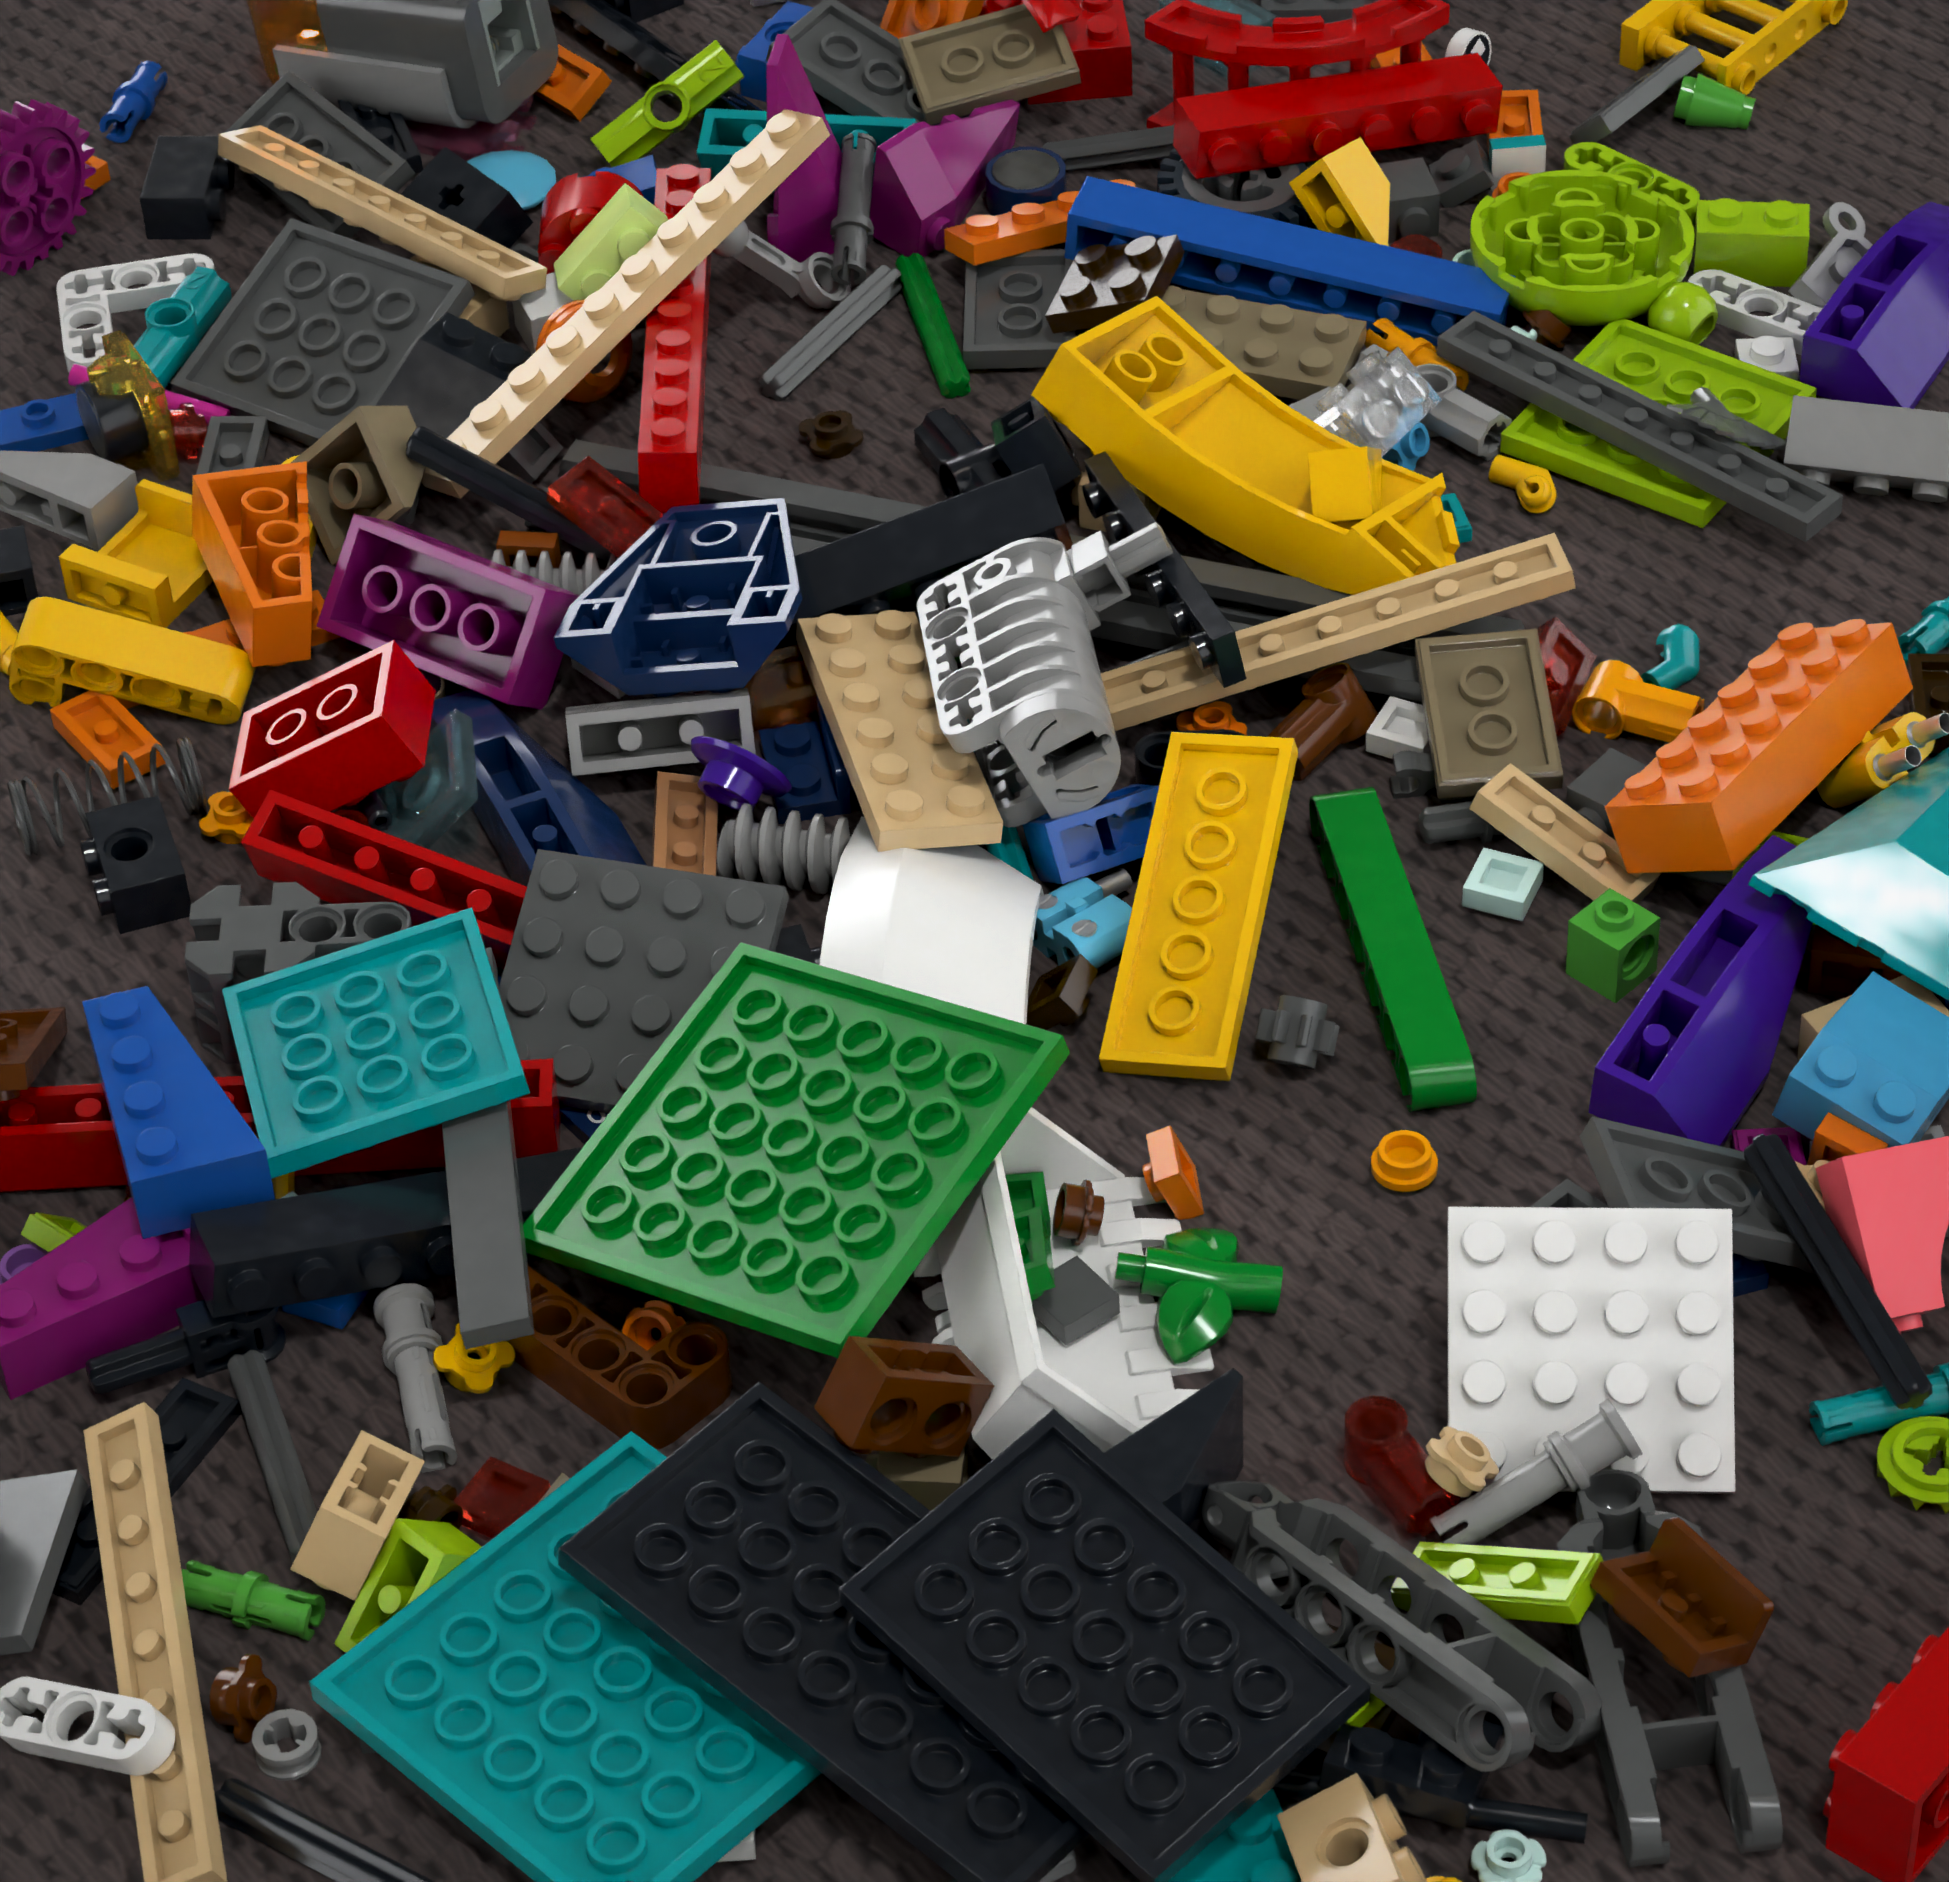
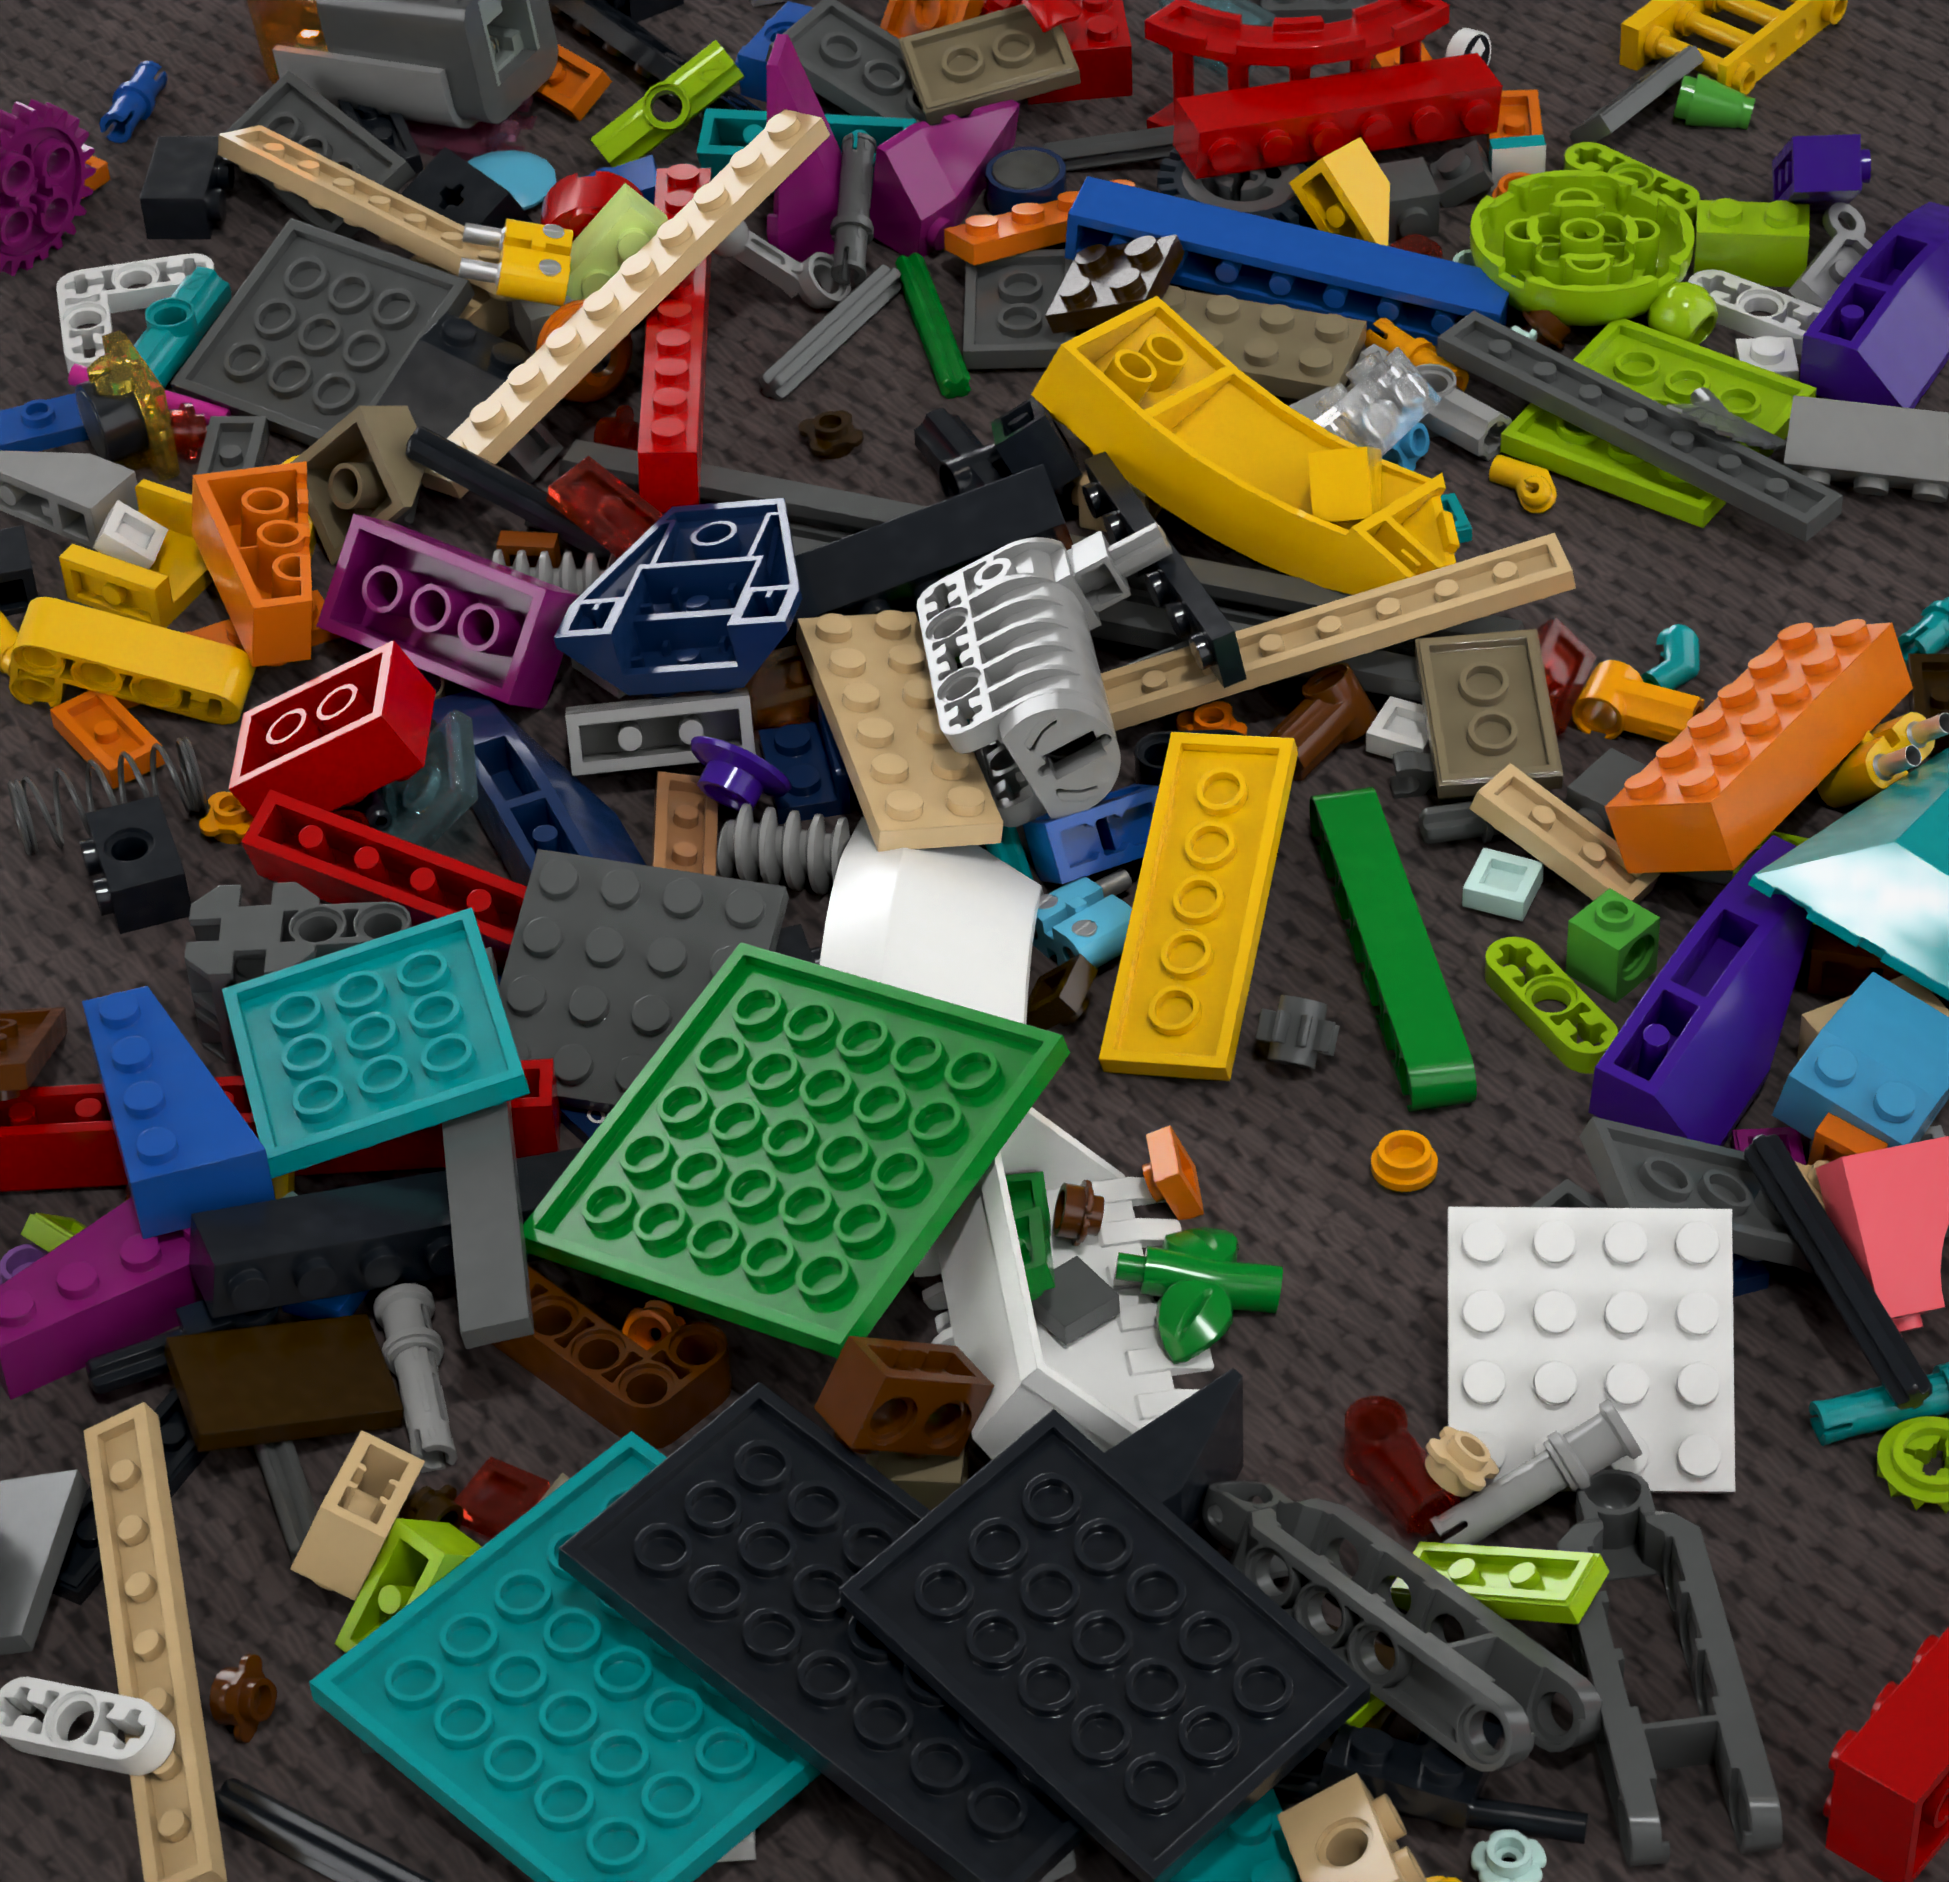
bright green pin [182,1560,325,1641] -> none
light grey bush [252,1709,321,1781] -> none
yellow plate [433,1323,515,1394] -> none
reddish brown bracket [1590,1517,1774,1678] -> none
none -> white plate [93,500,168,569]
none -> dark brown tile [164,1314,404,1452]
none -> yellow piece [458,218,573,307]
none -> clear red plate [594,405,640,451]
none -> lime beam [1485,937,1618,1074]
none -> dark purple brick [1772,134,1871,214]

